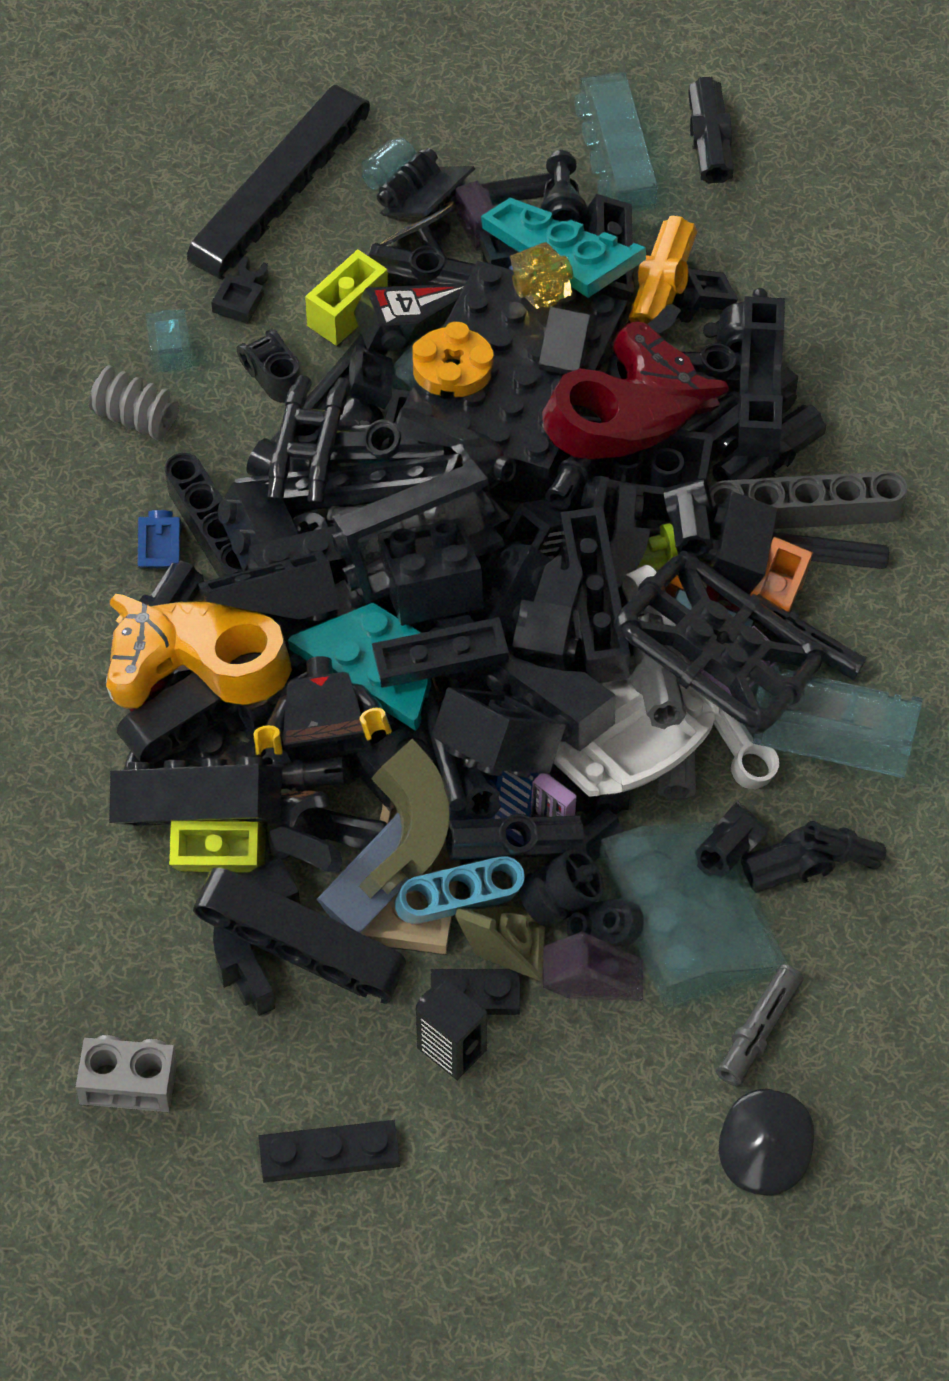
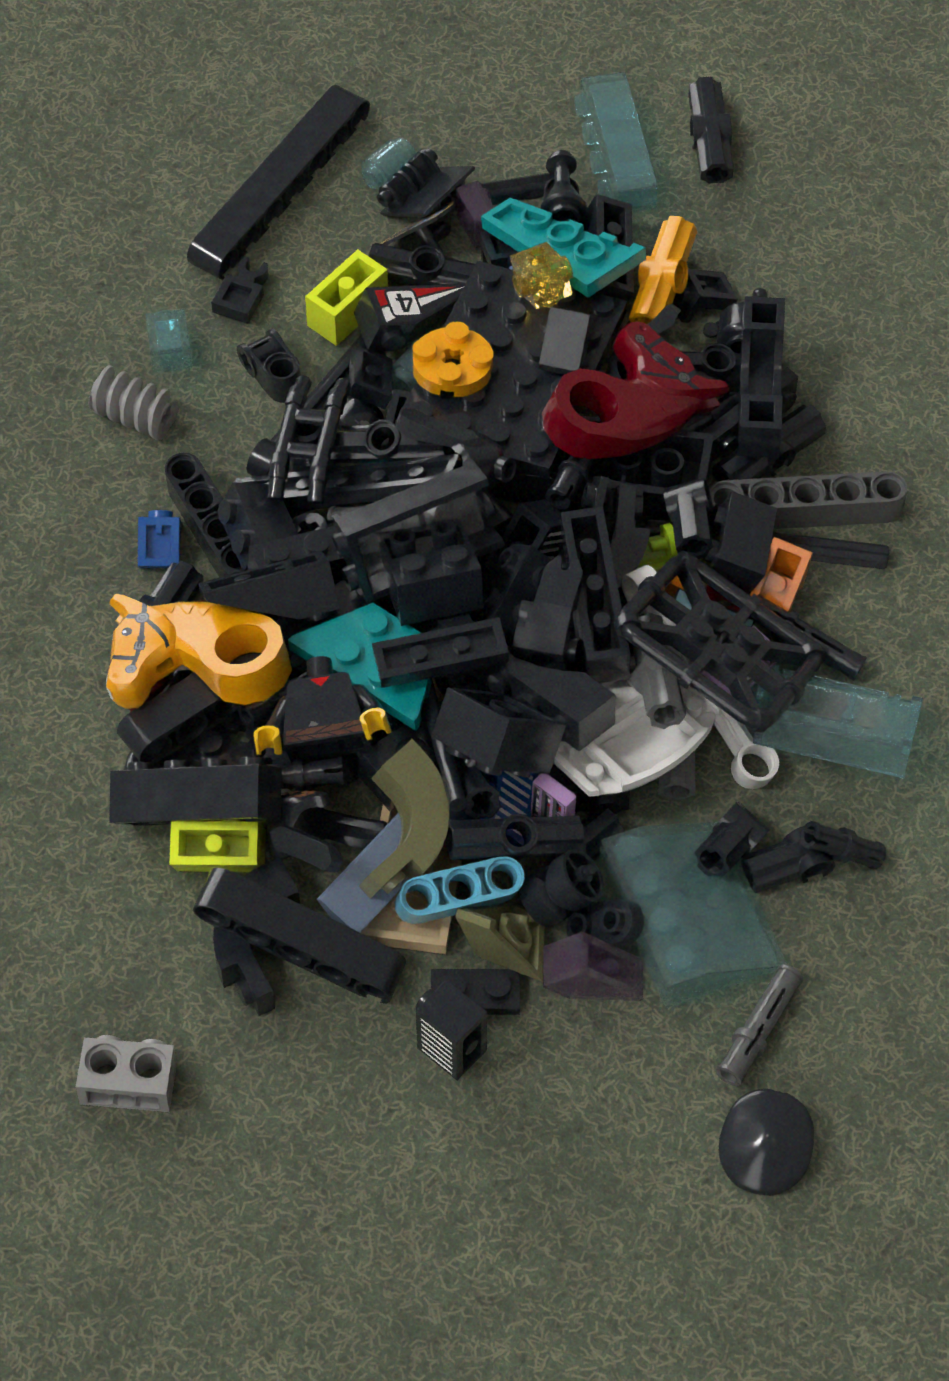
black plate [258,1120,400,1183] -> none

